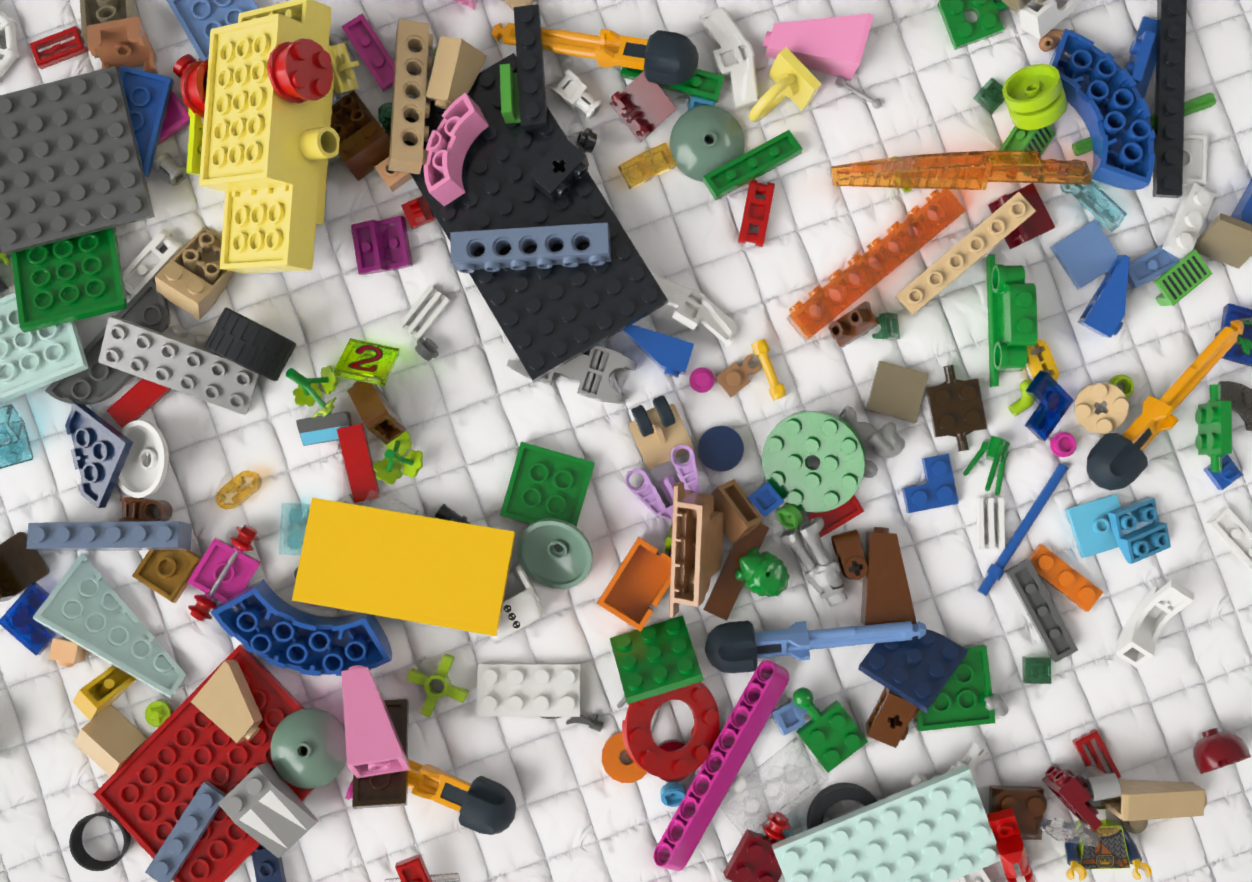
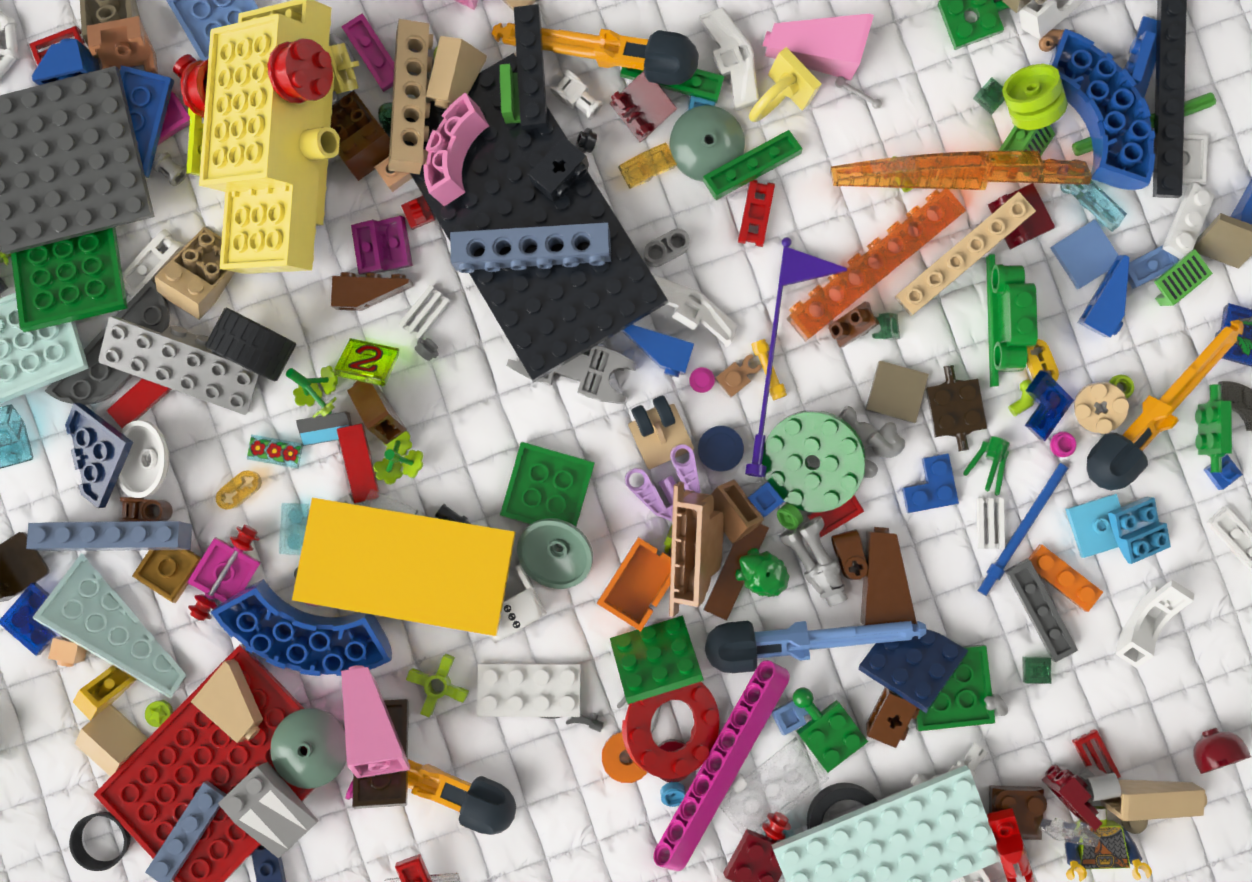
none -> blue slope [32,38,101,85]
none -> tile [247,434,303,469]
none -> reddish brown slope [331,272,413,311]
none -> light grey beam [644,228,690,268]
none -> dark purple piece [745,237,848,477]

